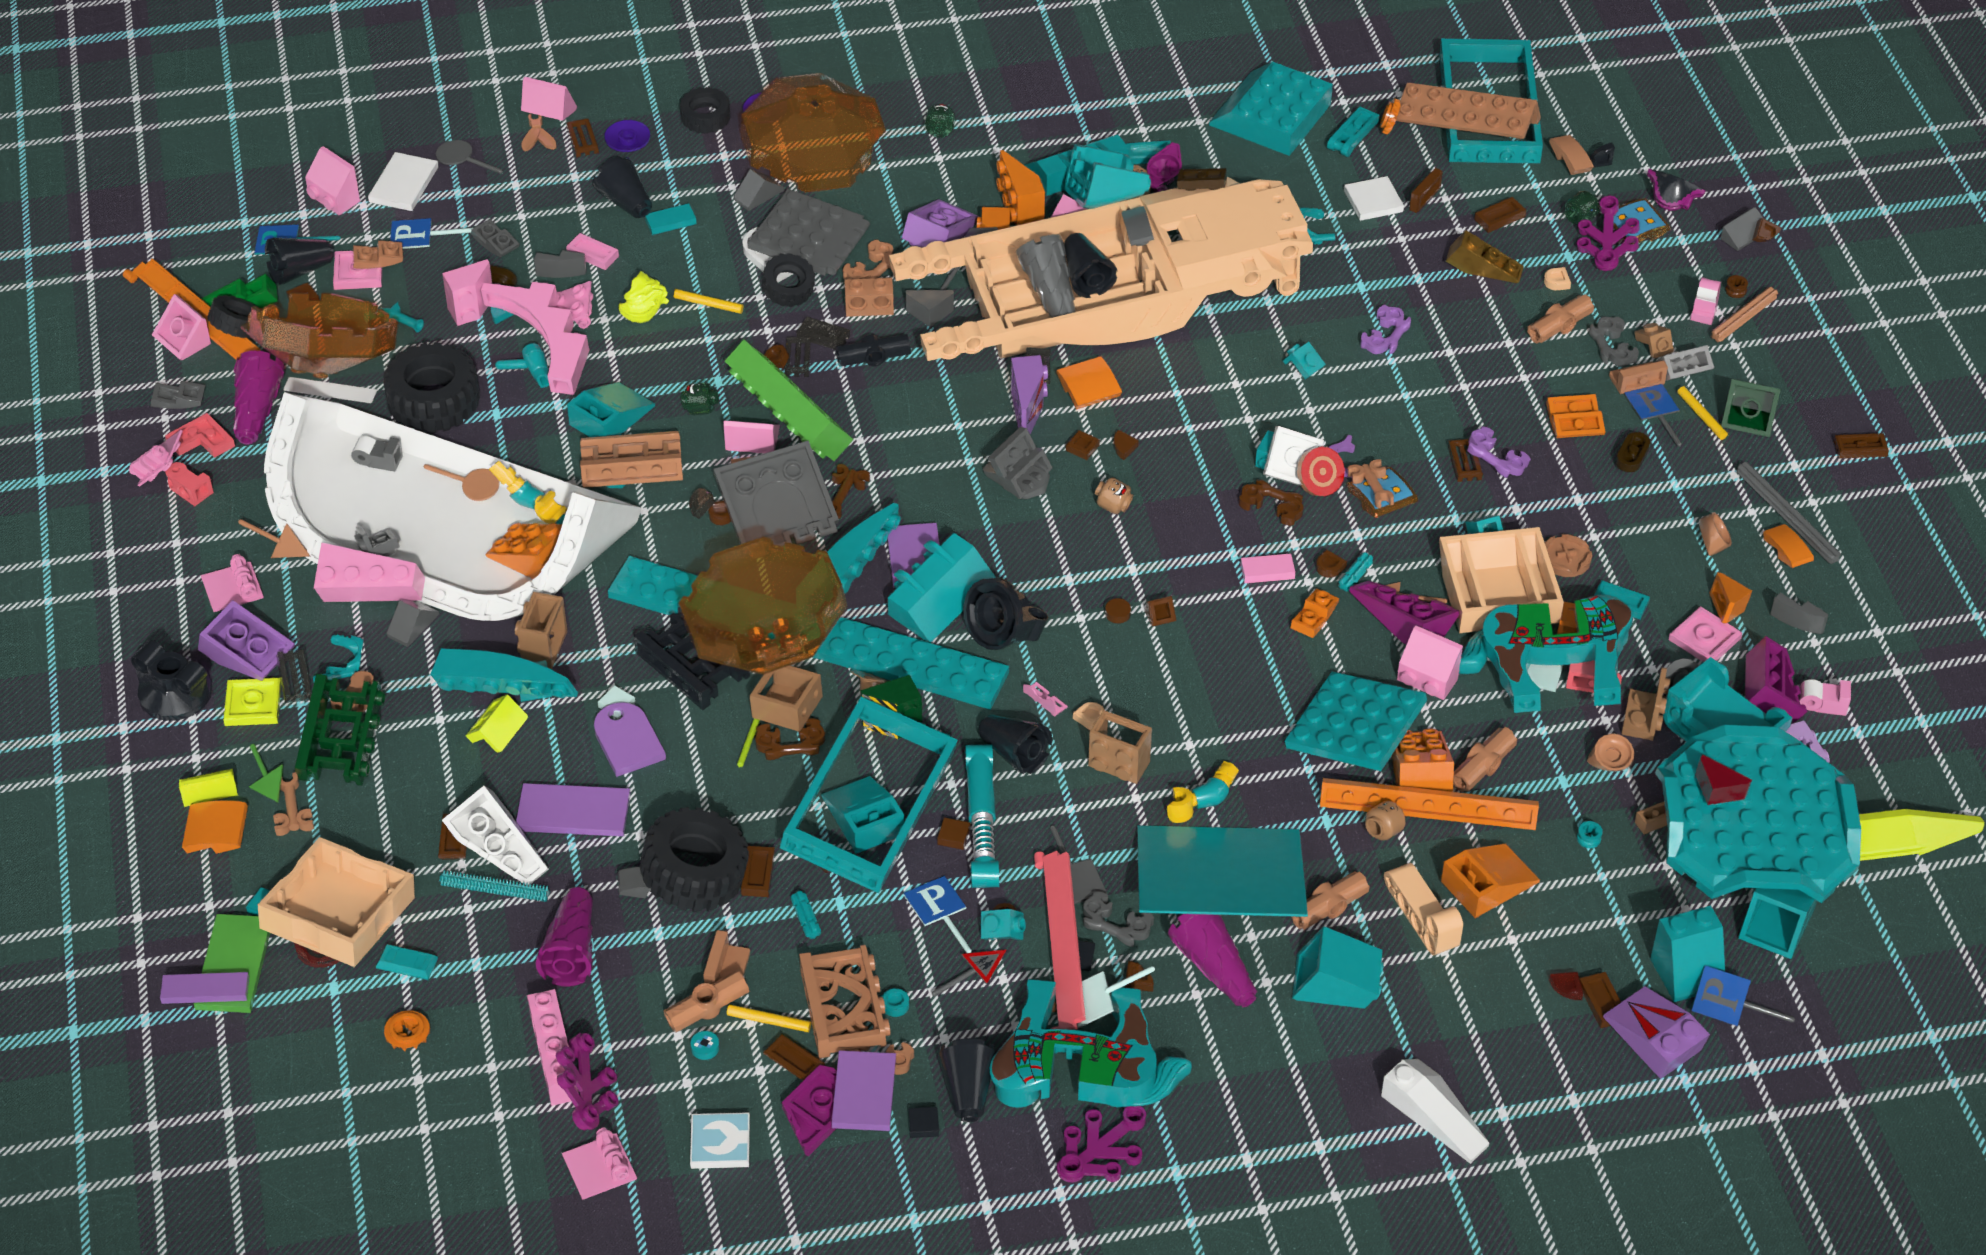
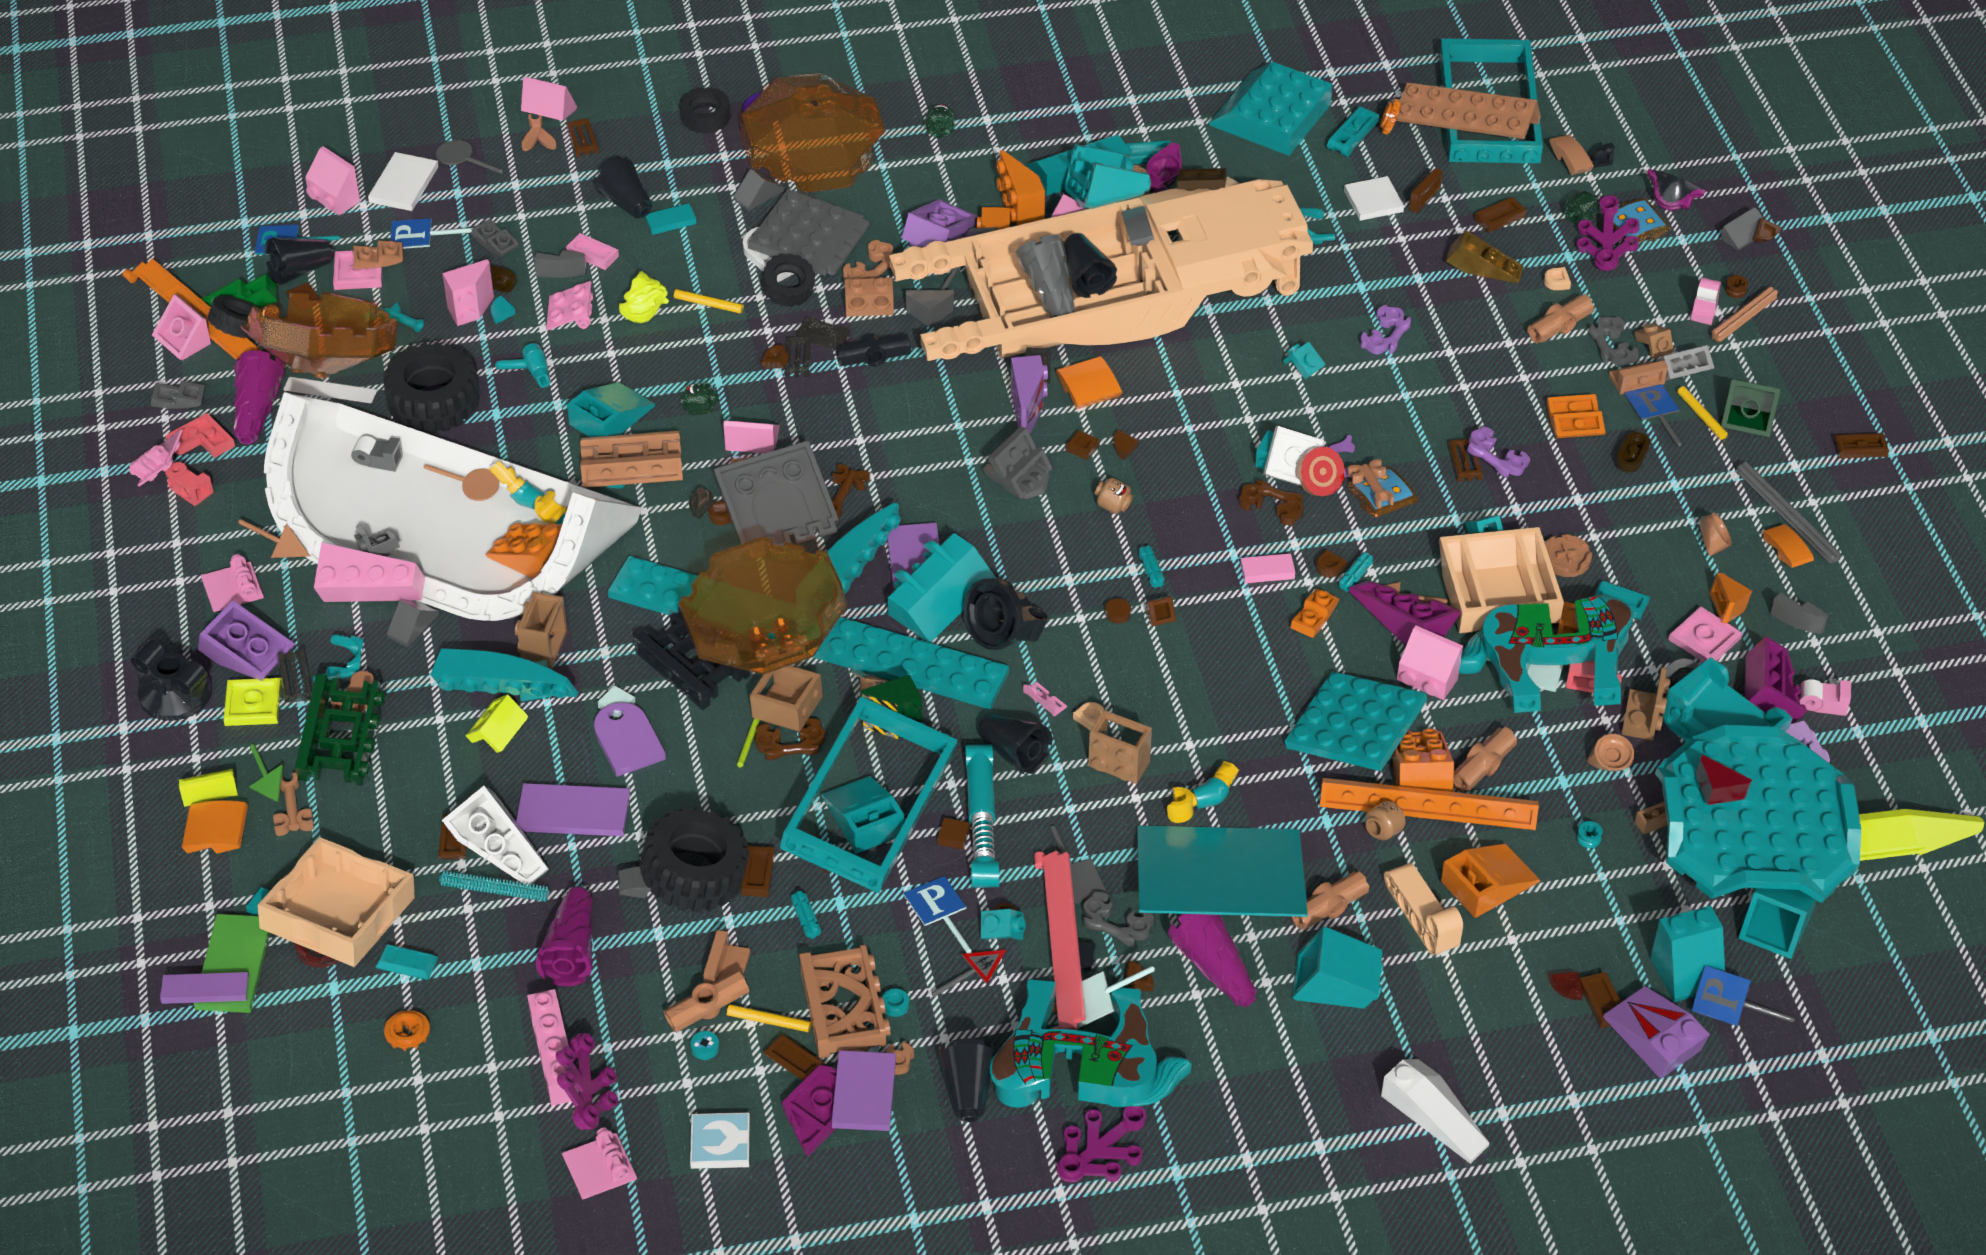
bright pink arch [481,282,589,395] -> none
dark purple dish [605,120,650,152] -> none
bright green brick [725,340,854,461] -> none
black tile [909,1107,939,1138] -> none
none -> teal axle [1139,545,1165,588]

